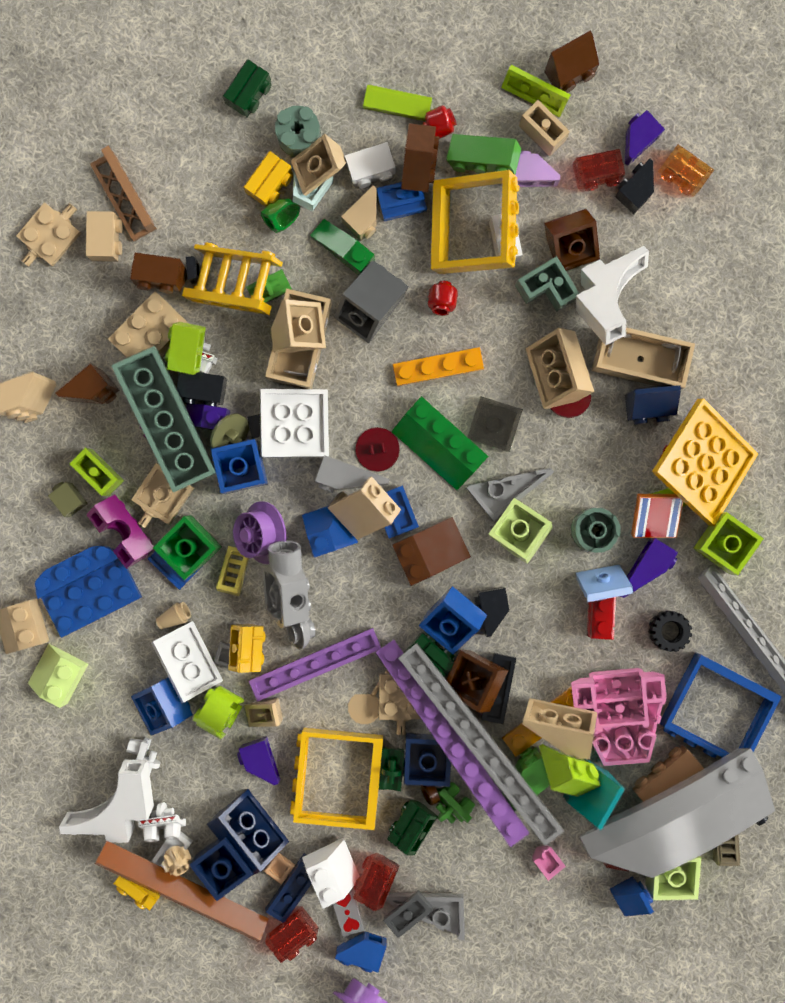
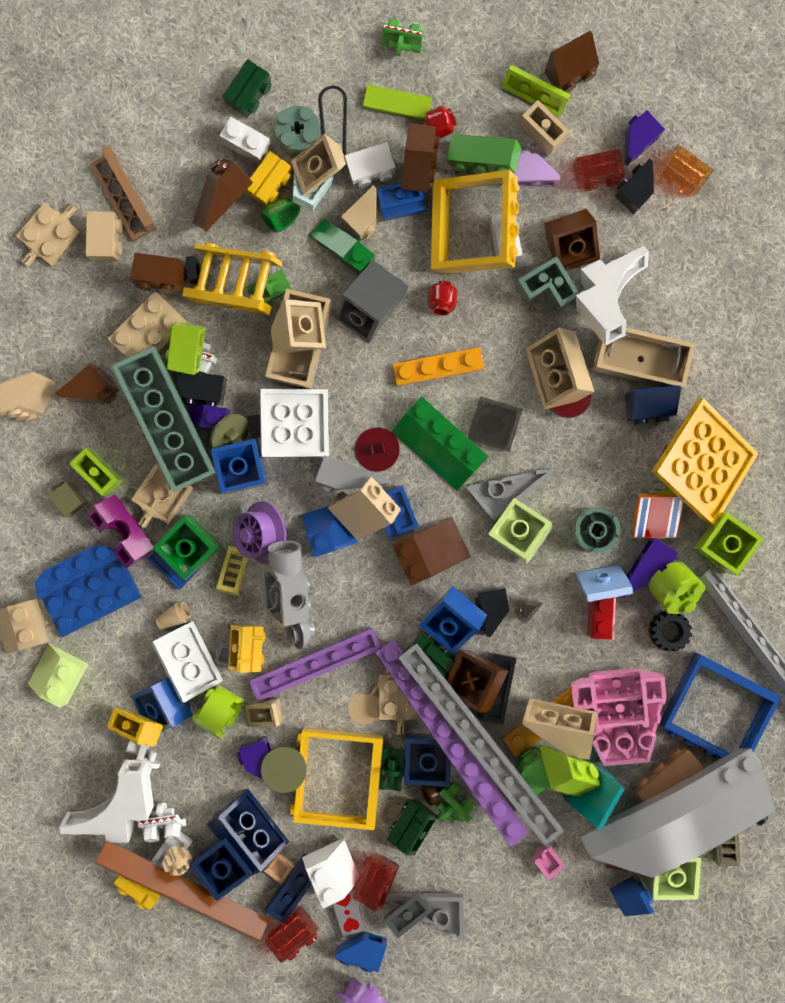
none -> yellow brick [107,707,163,747]
none -> reddish brown slope [193,159,253,232]
none -> white brick [219,116,272,165]
none -> olive piece [261,746,307,793]
none -> black piece [319,85,347,157]
none -> bright green hips [381,19,423,57]
none -> clear smoke slope [517,597,543,624]
none -> lime brick [649,562,706,614]

